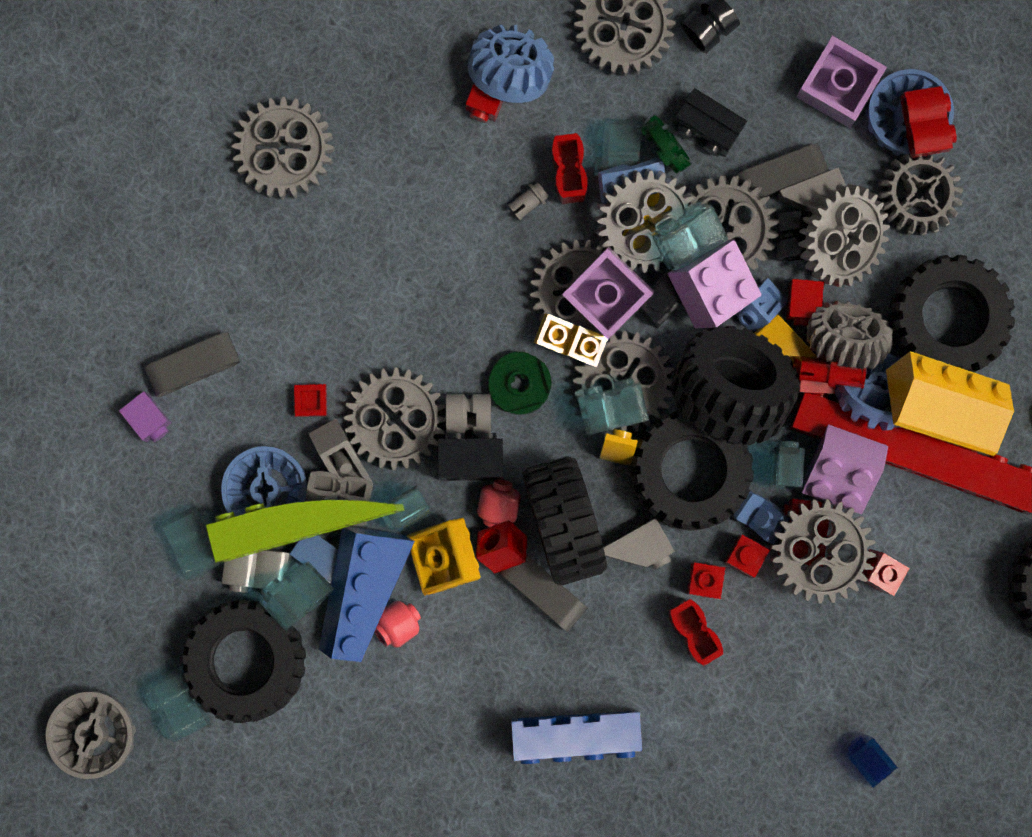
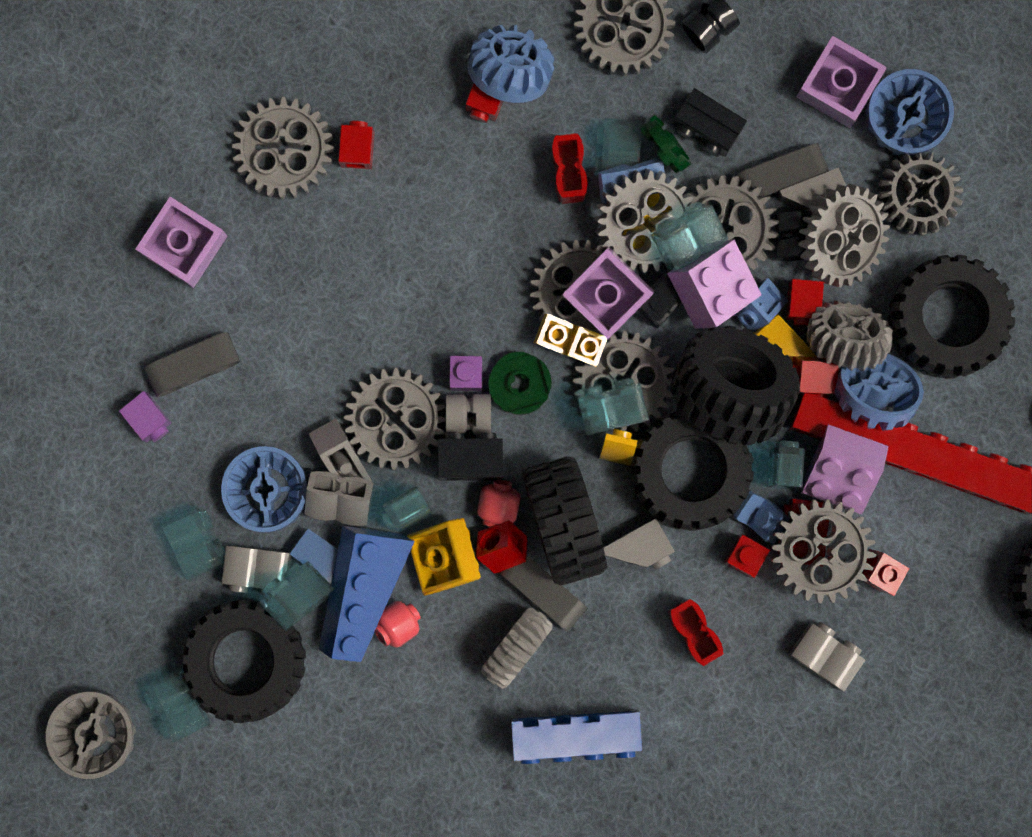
lime slope [206,500,405,563] -> none
red plate [294,384,328,417] -> none
light grey pin [508,182,549,221] -> none
red brick [687,562,726,599] -> none
red pin [799,360,867,389] -> none
clear blue brick [845,736,898,788] -> none
yellow slope [886,351,1014,456] -> none
red brick [900,86,957,158] -> none
none -> lavender brick [135,197,228,288]
none -> red brick [339,121,375,170]
none -> medium lavender brick [450,356,483,391]
none -> light grey gear [481,608,552,689]
none -> light grey brick [788,622,865,692]

